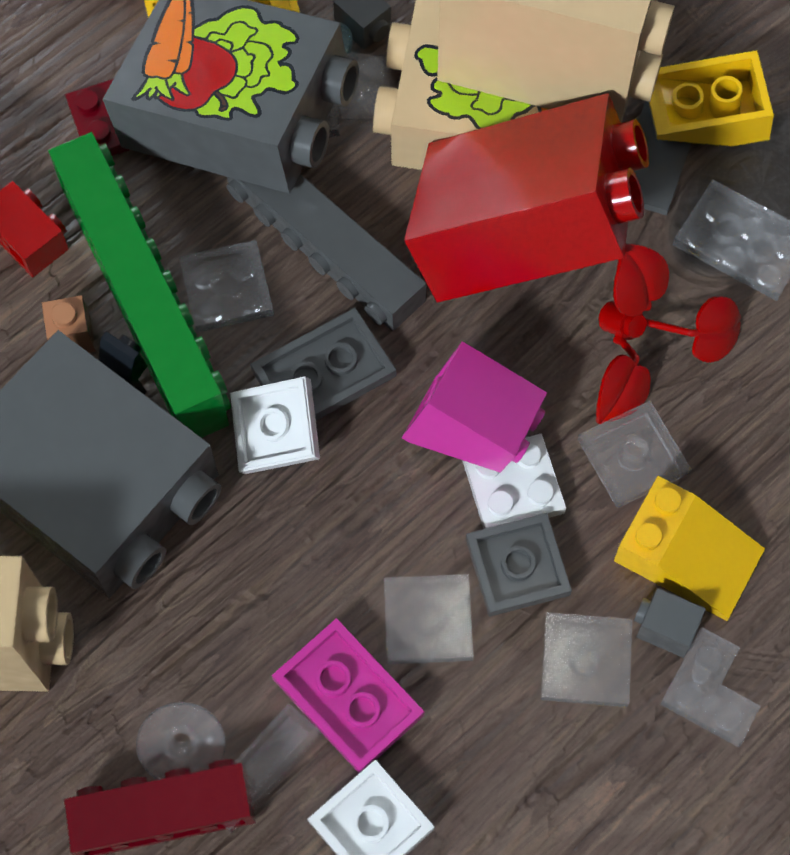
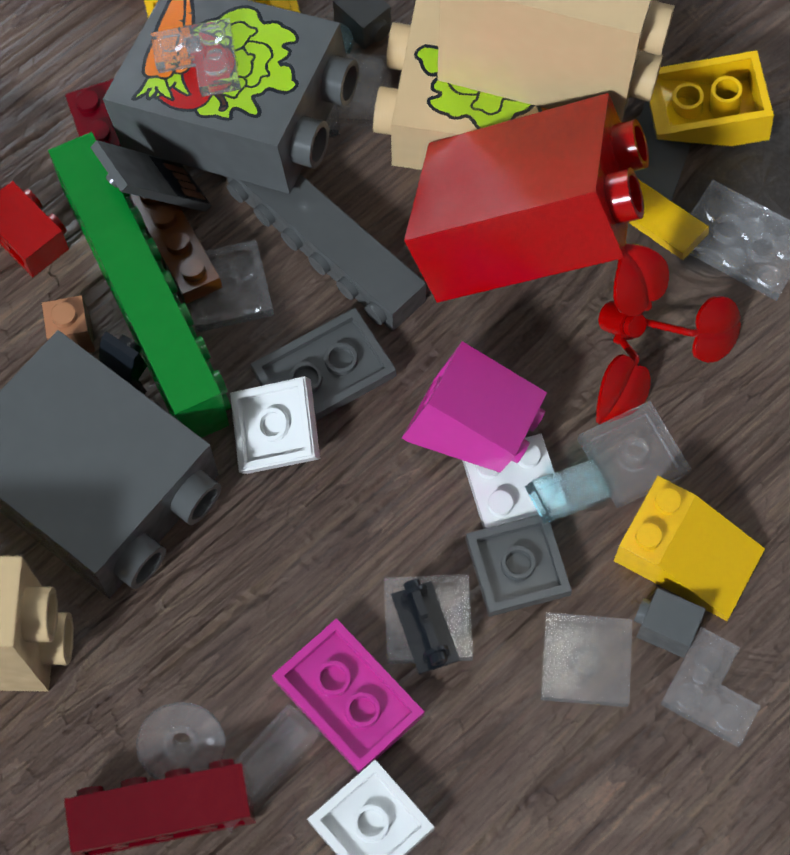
none -> dark grey piece [90,140,212,212]
none -> reddish brown plate [129,194,223,304]
none -> clear plate [151,18,241,97]
none -> black hinge [391,579,460,675]
none -> clear light blue tile [525,459,612,524]
none -> yellow tile [628,179,709,260]

